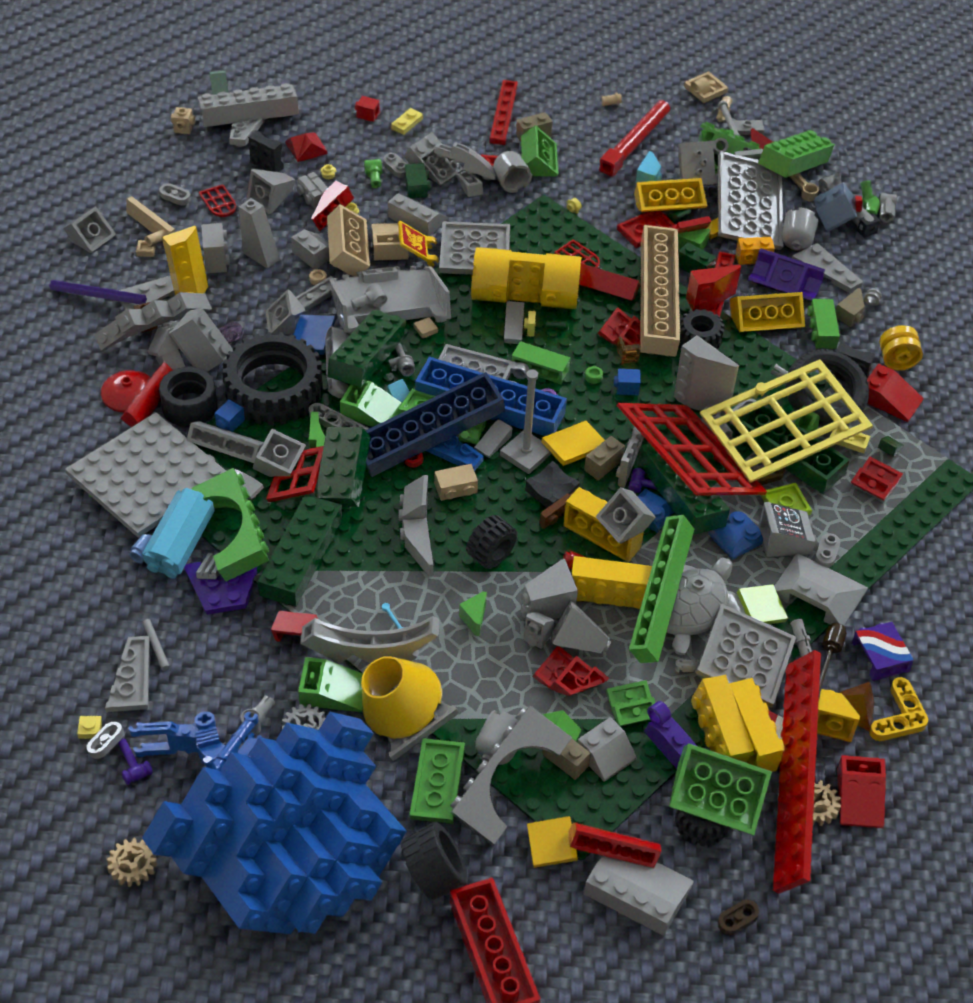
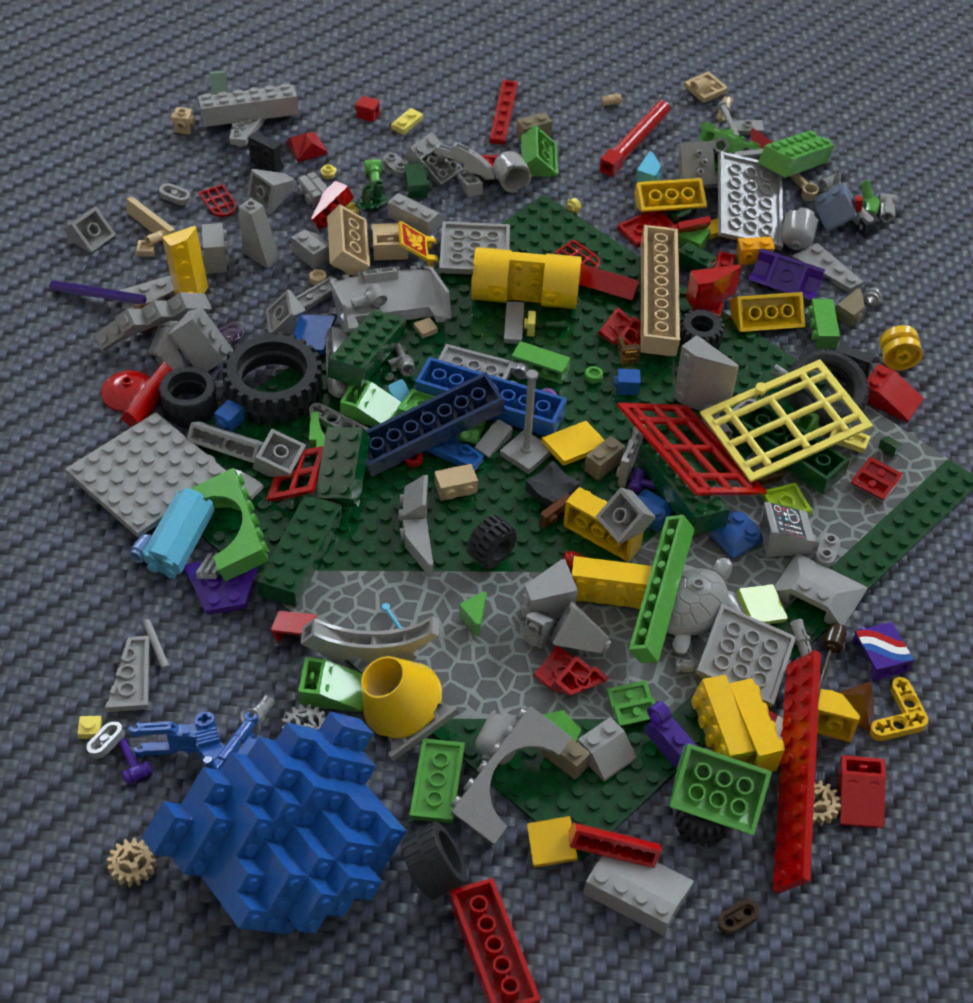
none -> dark green connector [354,180,391,210]

